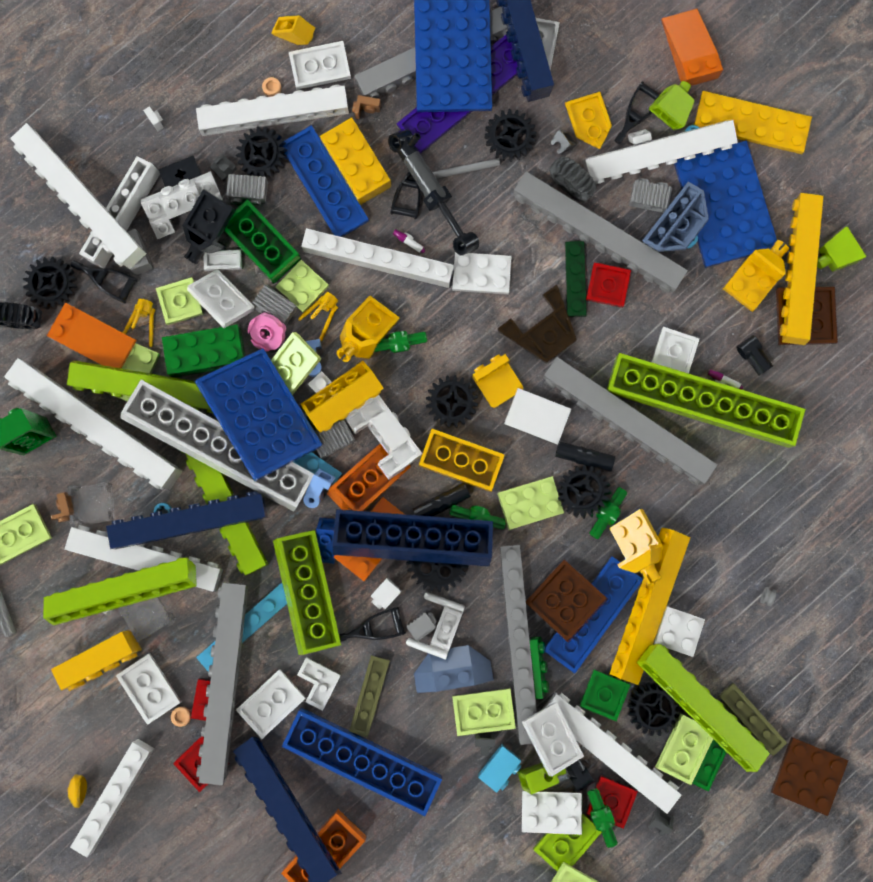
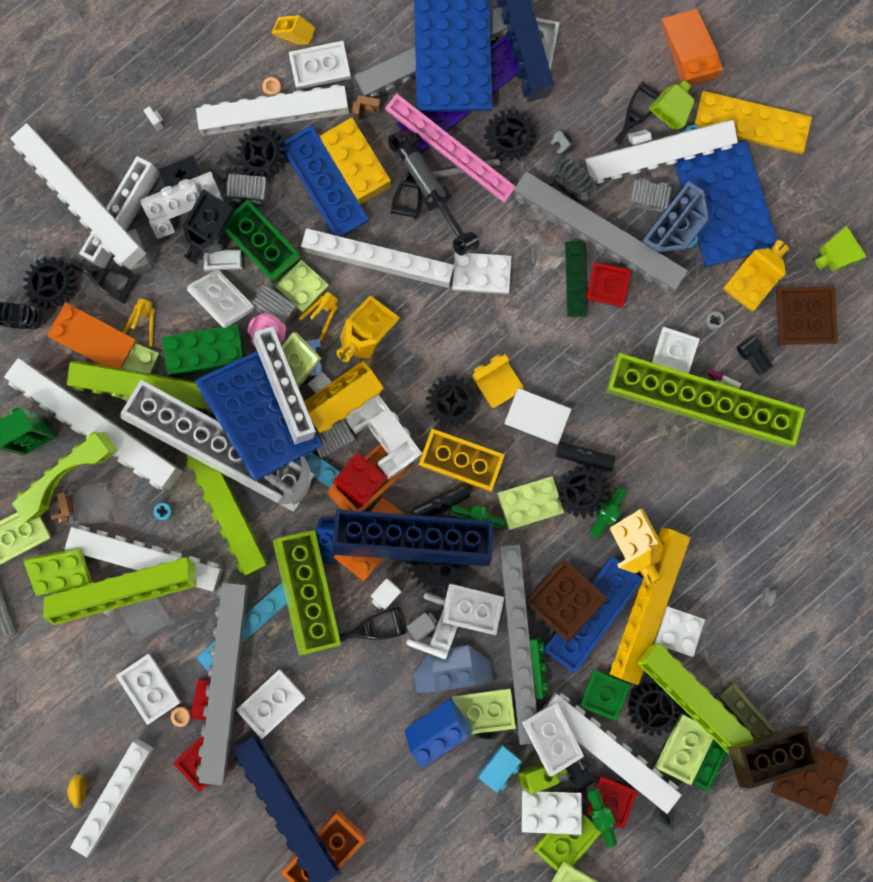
yellow brick [51,630,142,691] -> none
dark blue brick [106,491,268,550] -> none
yellowish green plate [156,277,204,325] -> none
blue brick [282,707,442,816] -> none
white plate [297,657,341,711] -> none
light blue leg [303,469,336,508] -> none
olive plate [349,655,390,737] -> none
green axle [374,331,428,353] -> none
piece [393,229,425,253] -> none
dark brown wing [497,284,577,364] -> none
light grey brick [543,357,717,486] -> none
yellow tile [565,92,612,149] -> none
yellow brick [780,193,823,345] -> none
none -> lime arch [12,432,118,522]
none -> lime plate [23,547,92,596]
none -> white brick [253,326,316,444]
none -> light grey piece [267,456,311,505]
none -> red plate [333,452,387,507]
none -> bright pink plate [385,93,516,203]
none -> blue slope [404,698,473,768]
none -> white plate [441,584,504,635]
none -> light grey bush [706,312,724,330]
none -> dark brown brick [728,726,820,789]

